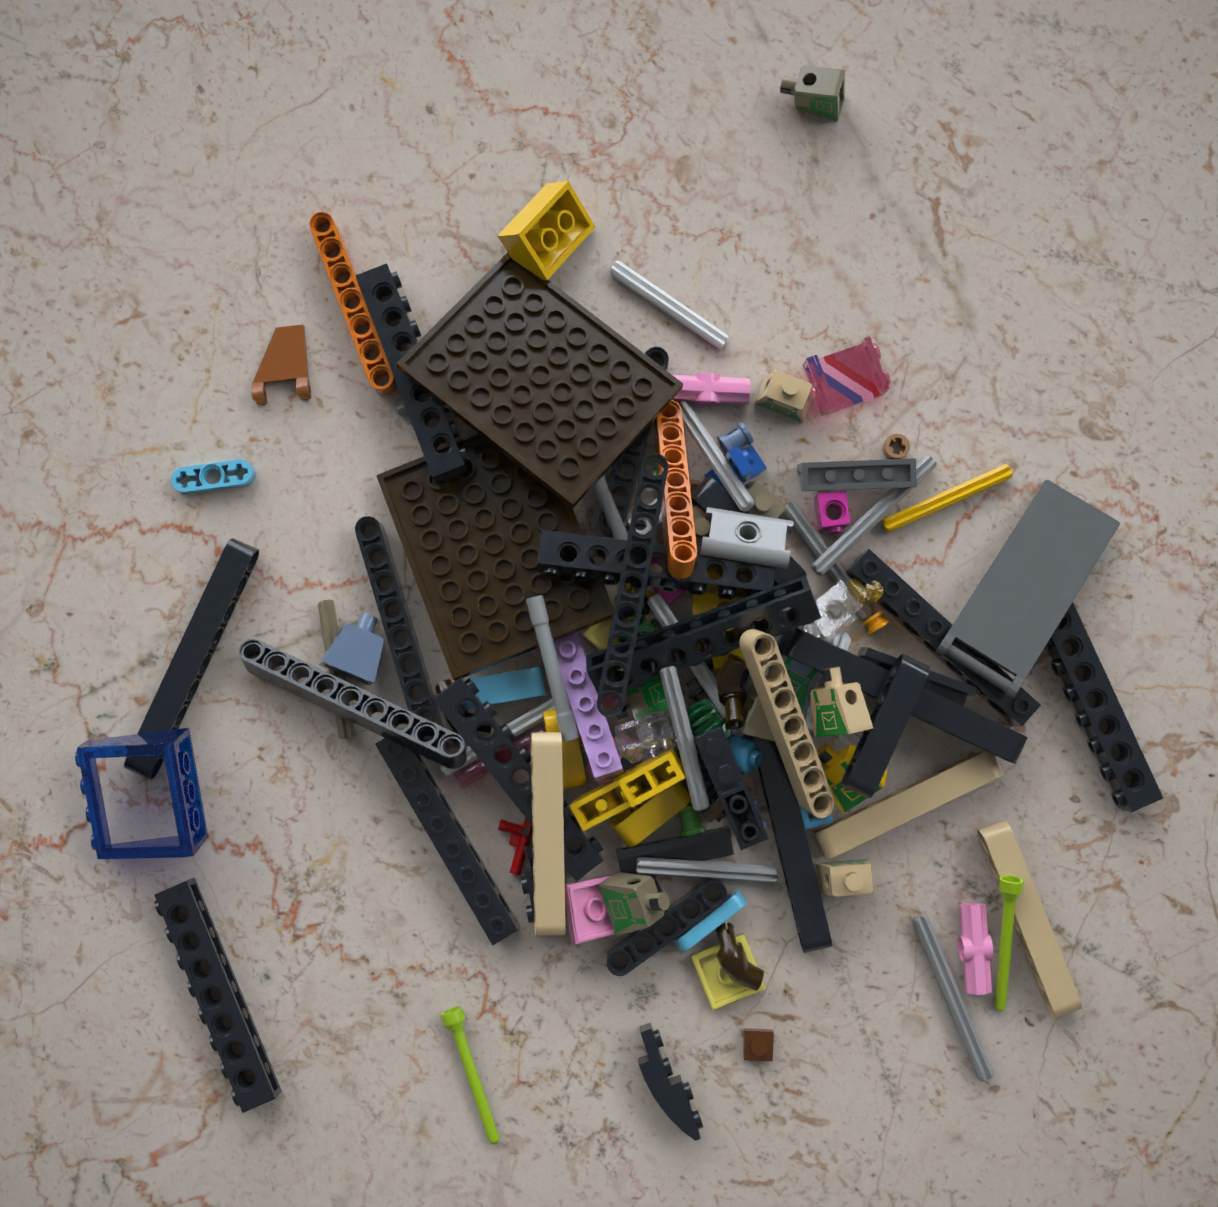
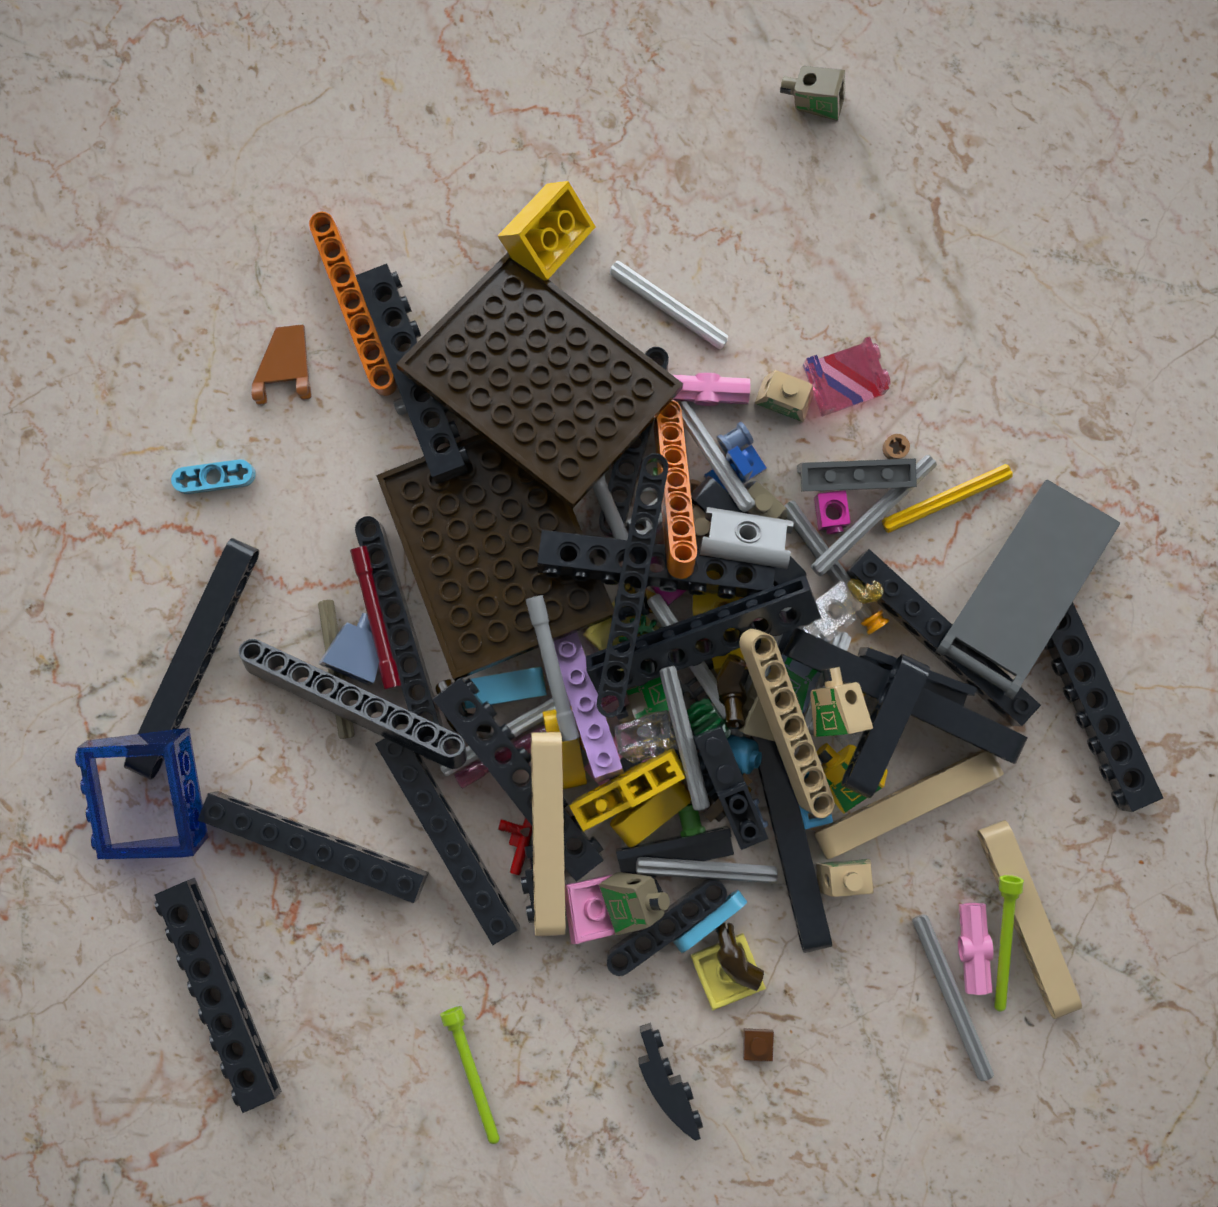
none -> black brick [197,791,429,903]
none -> dark red piece [350,546,401,690]

